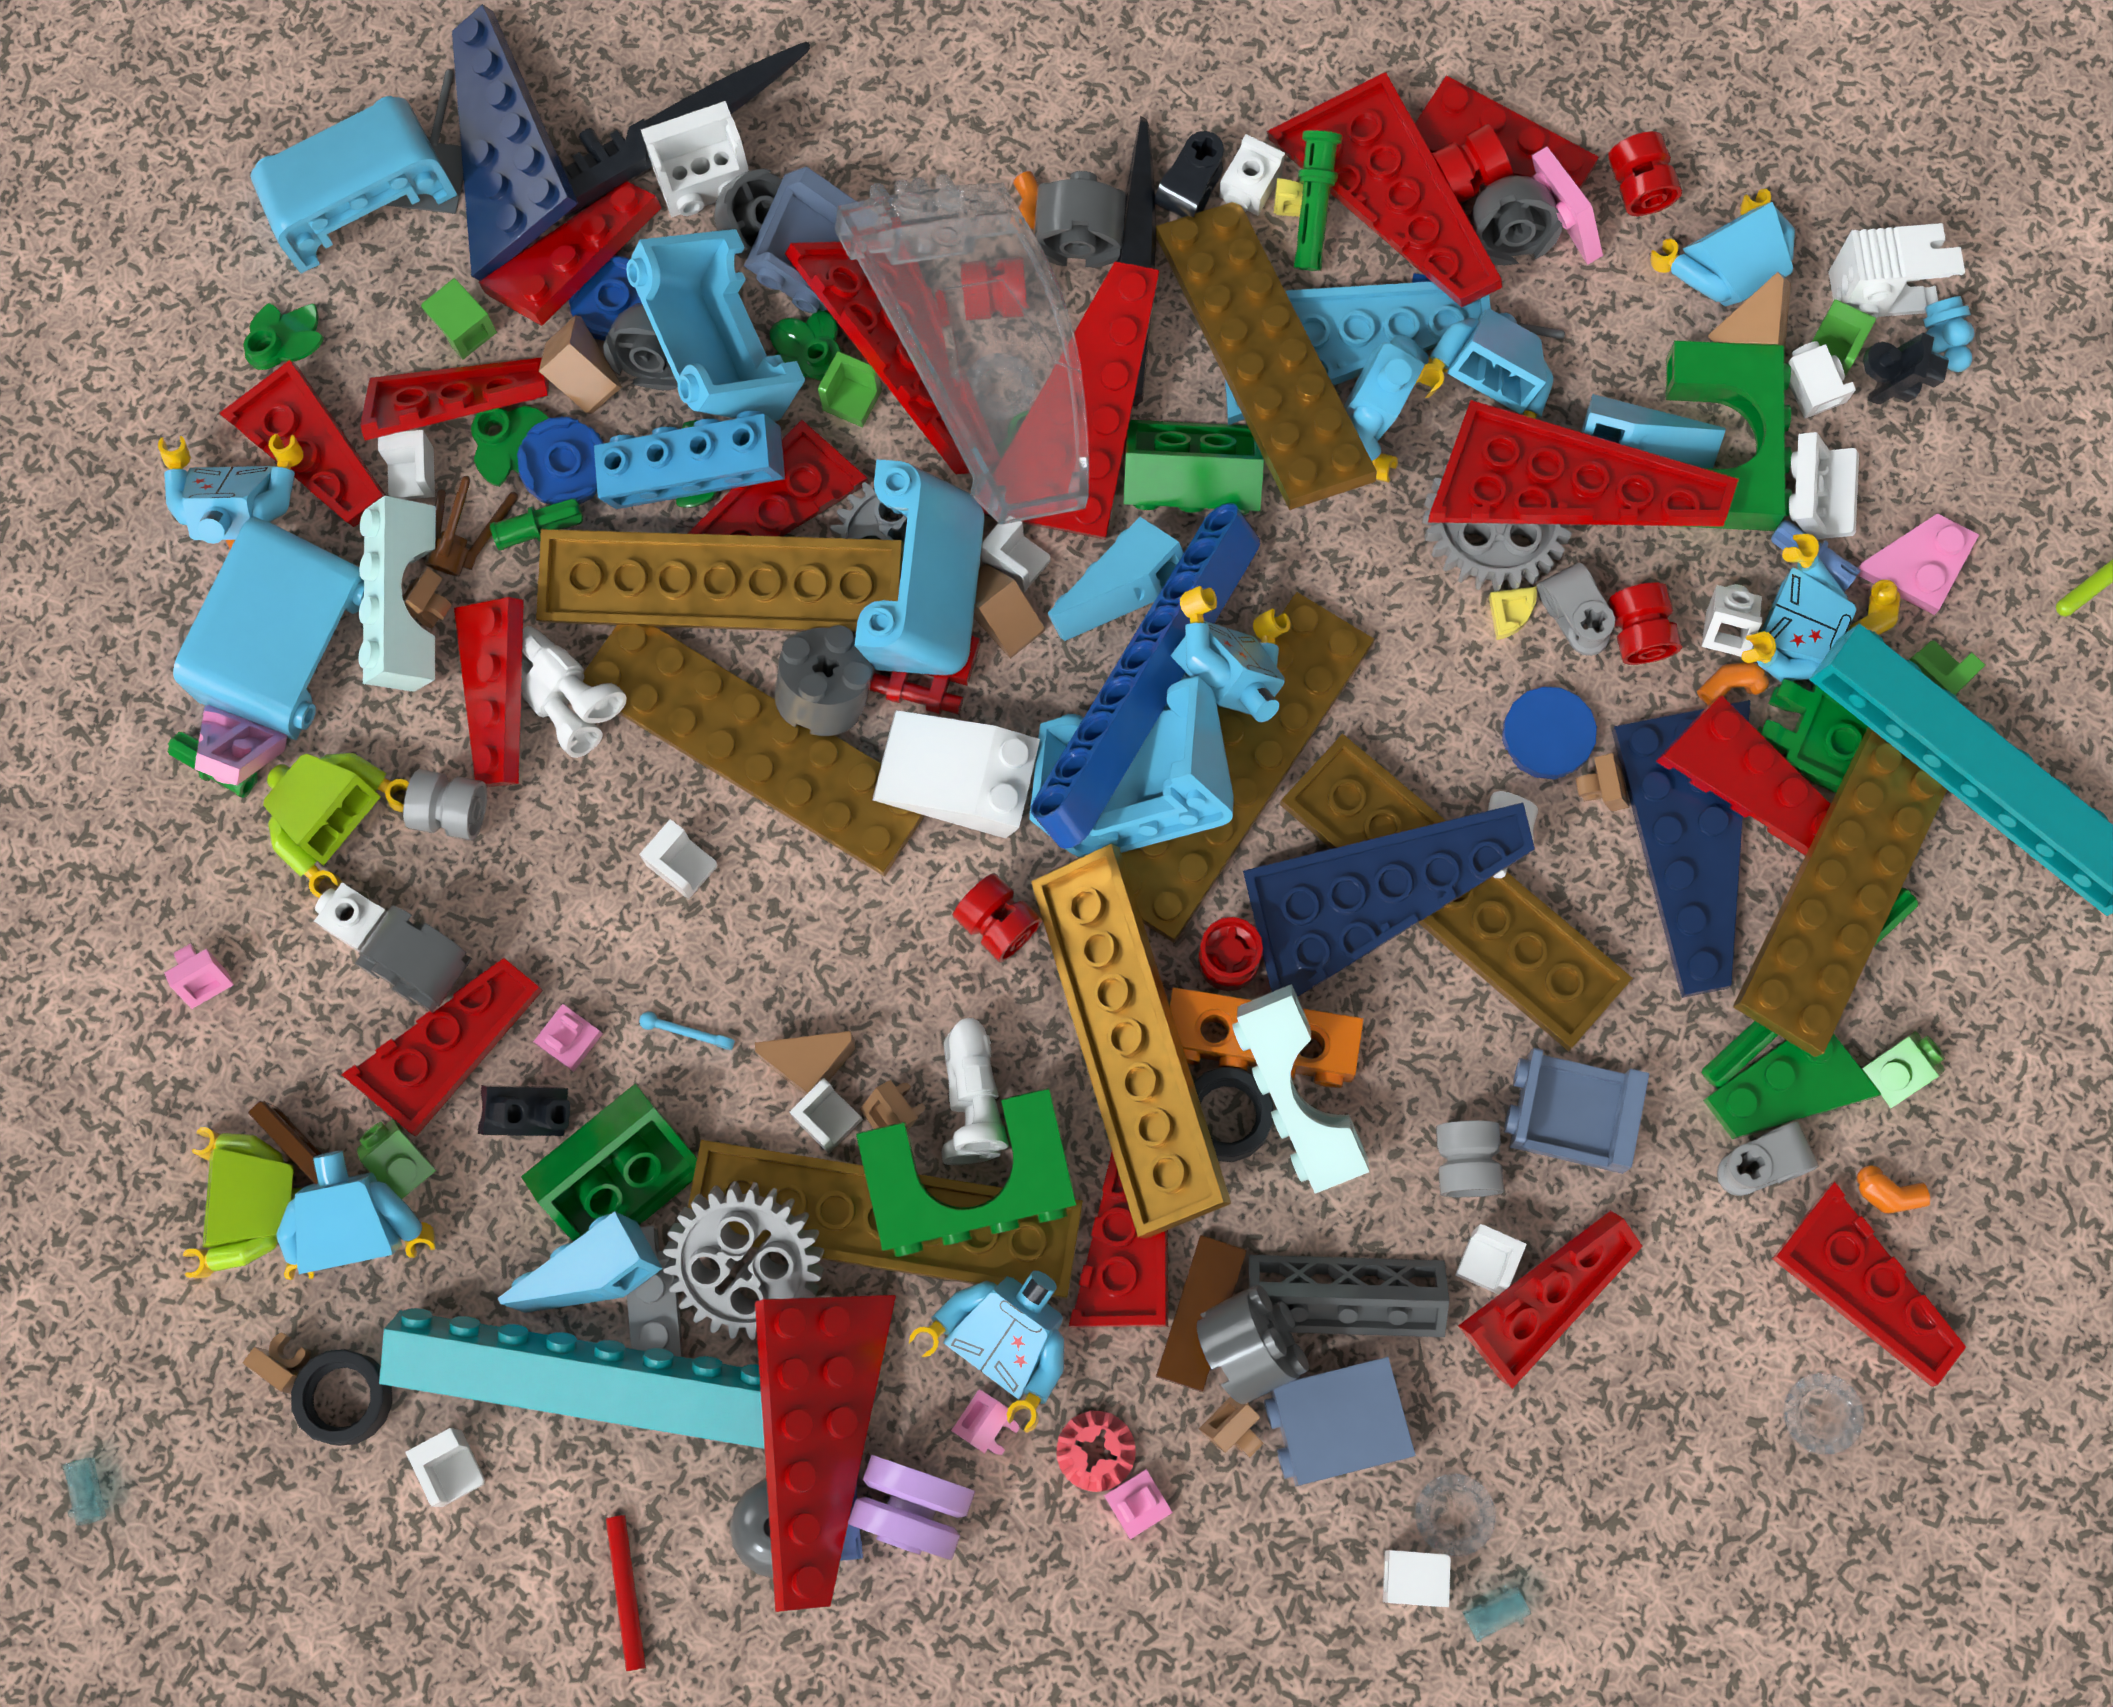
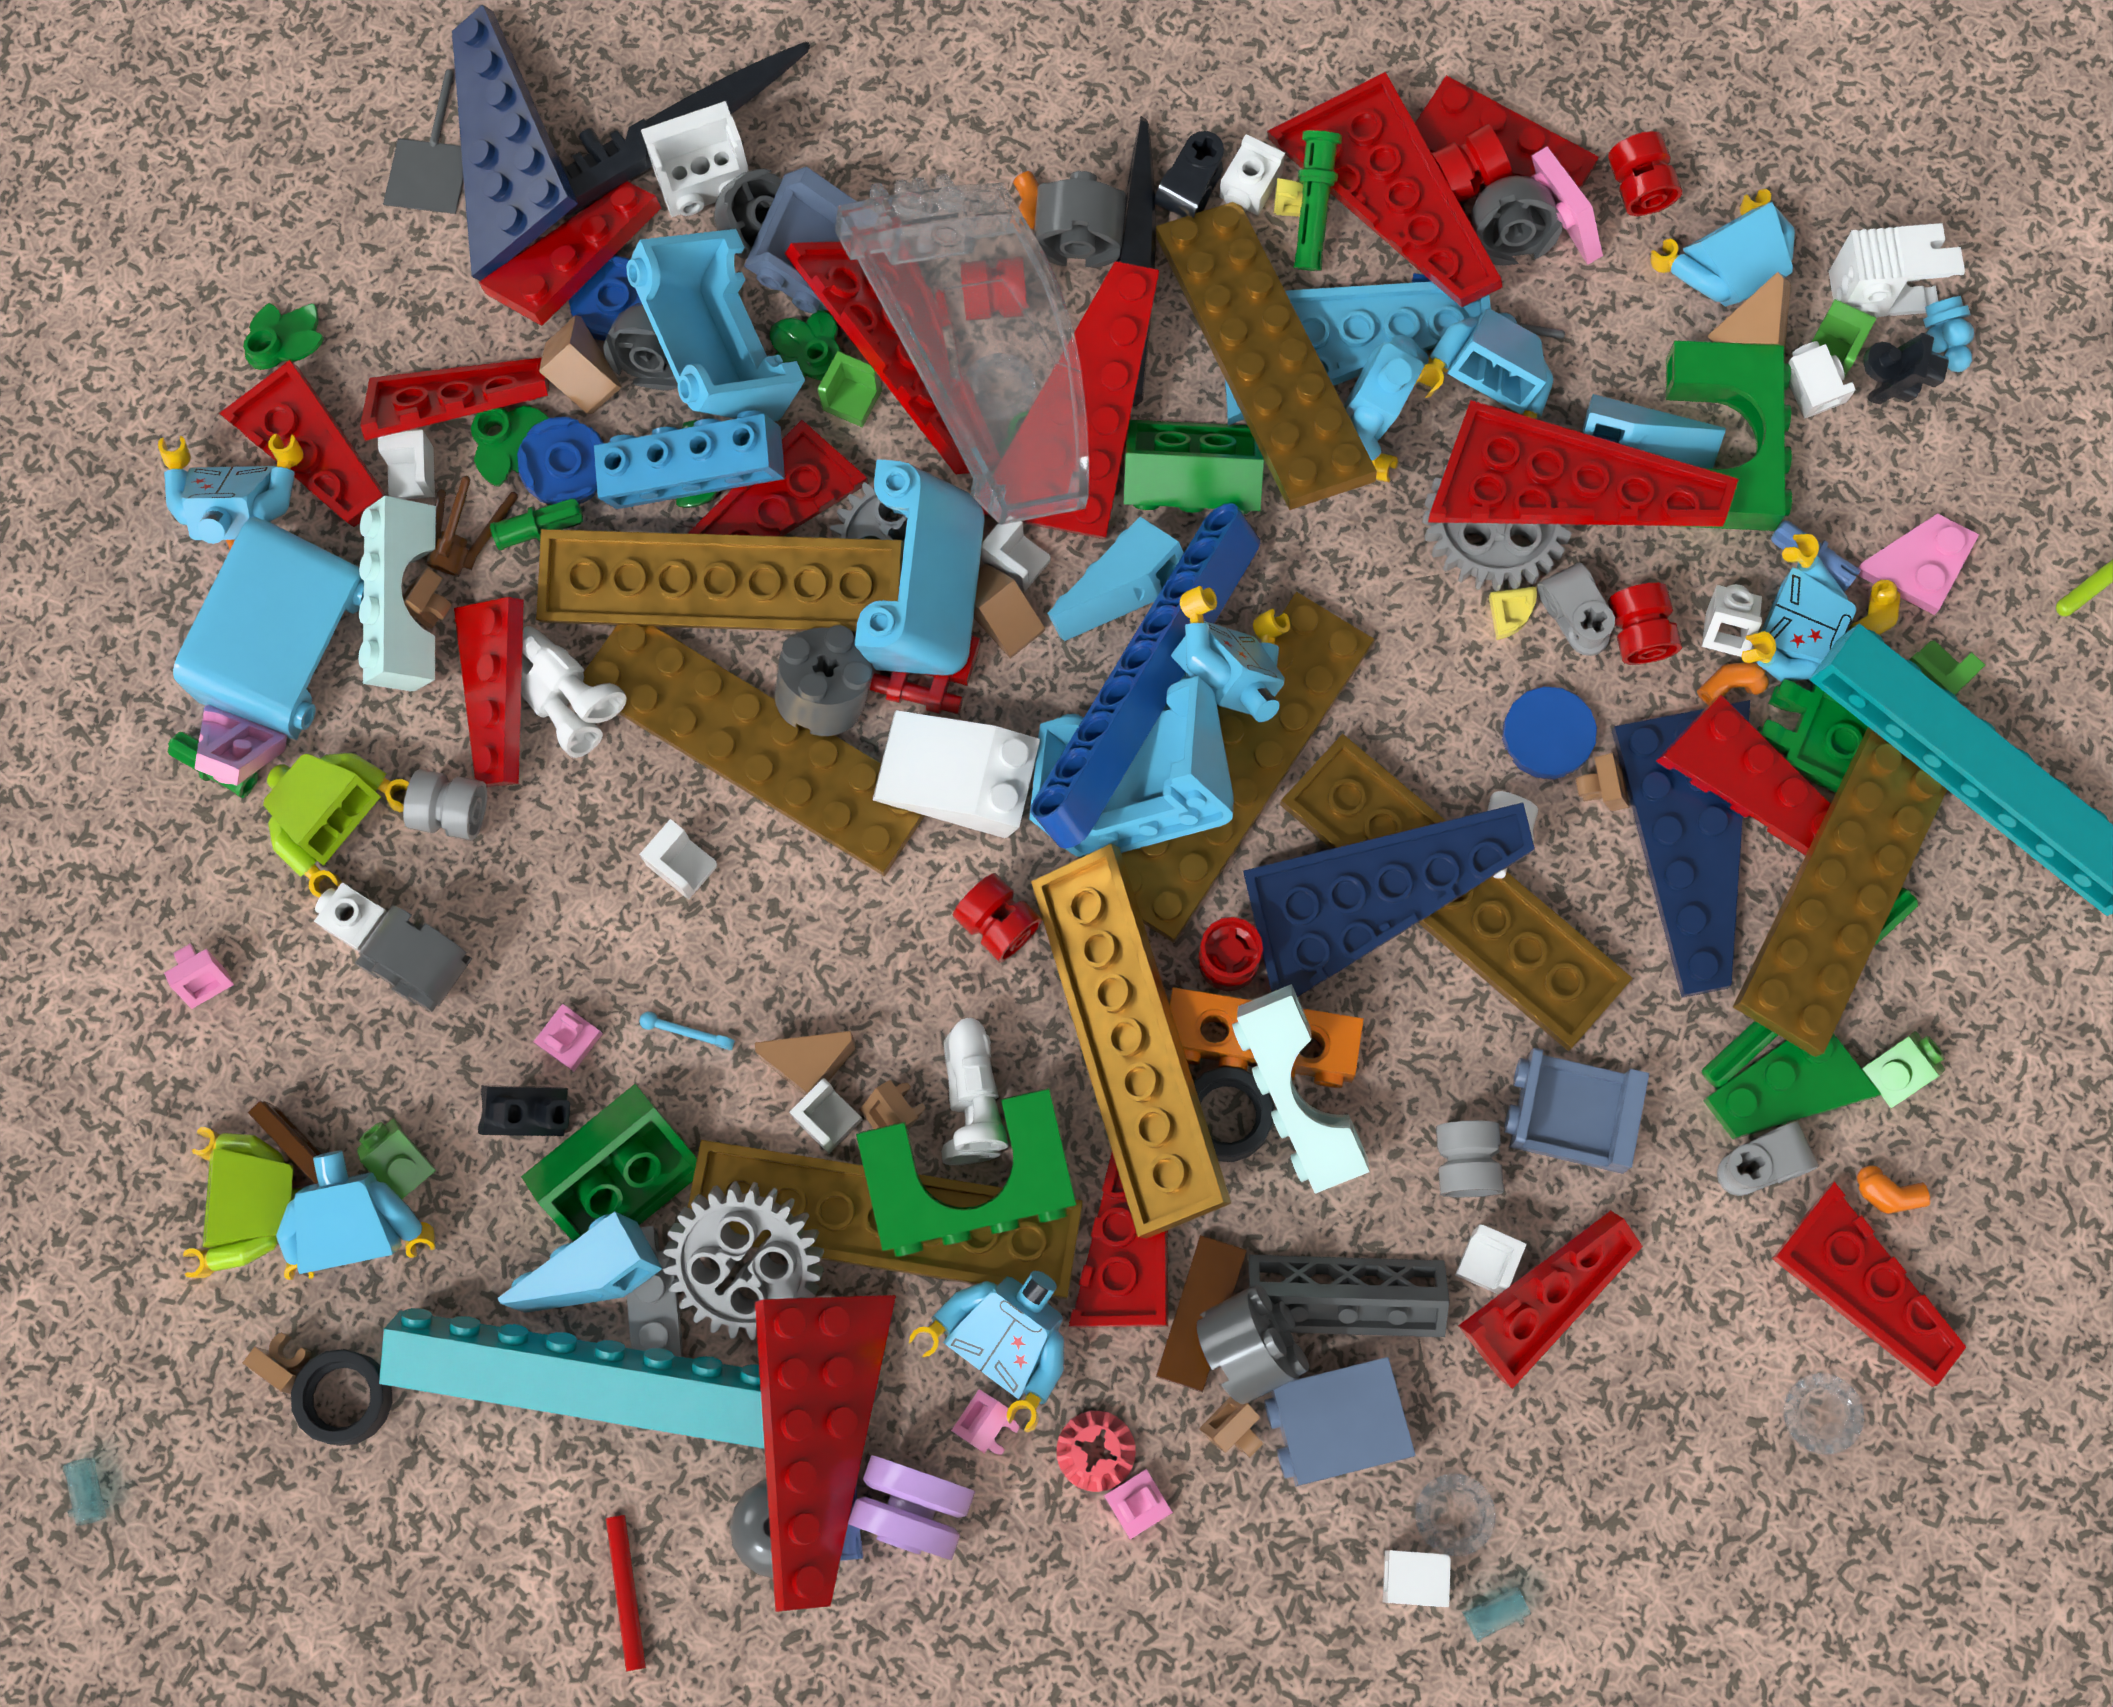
medium azure windscreen [250,96,457,274] -> none
red wing [341,958,543,1137] -> none
white panel [406,1428,485,1507] -> none
bright green panel [421,278,497,360] -> none
white bracket [1789,432,1859,539] -> none

